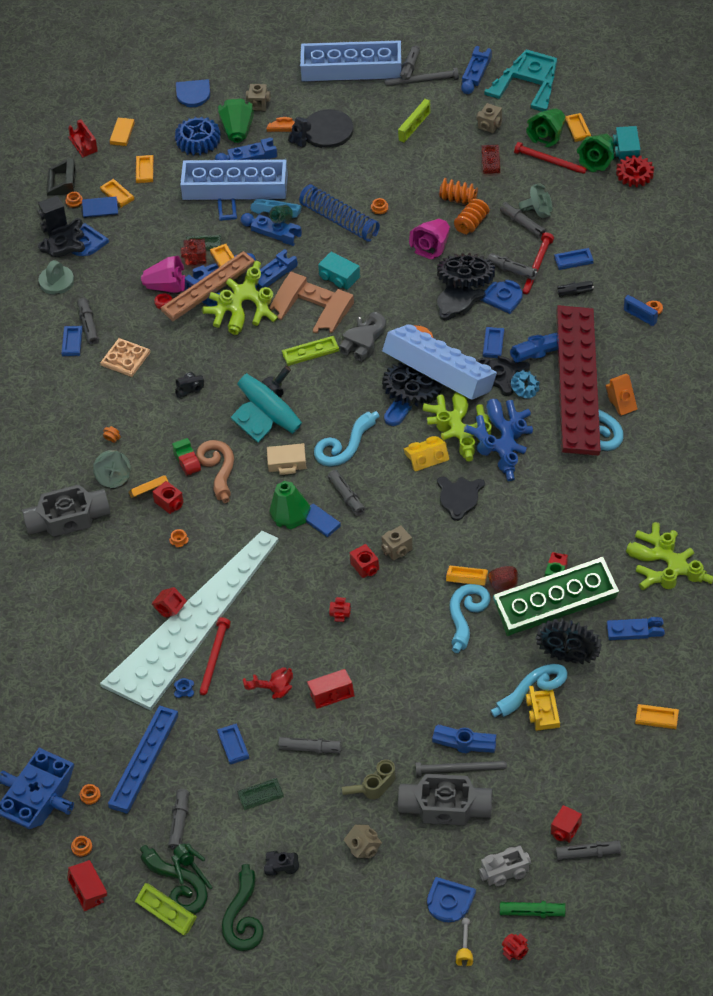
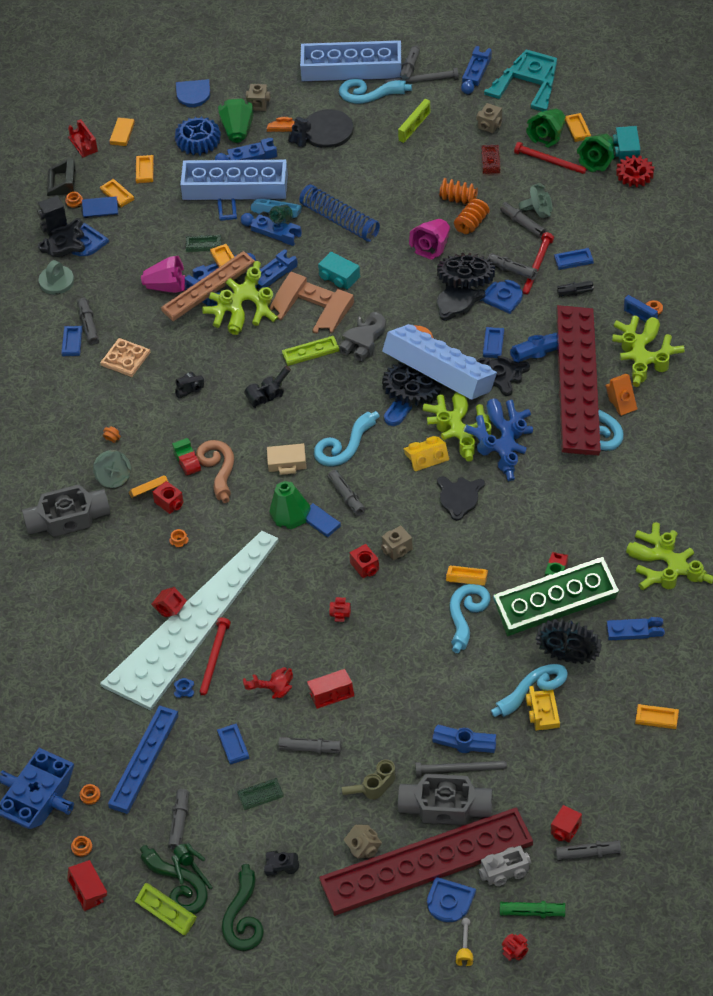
red tile [154,293,172,309] -> none
clear red brick [180,239,207,265] -> none
teal plate [231,373,302,443] -> none
orange plate [371,198,388,214] -> none
clear red helmet [488,566,518,593] -> none
dark azure gear [511,370,540,398] -> none
none -> dark red plate [319,807,533,916]
none -> medium azure plant [339,79,412,104]
none -> lime plant [612,316,685,387]

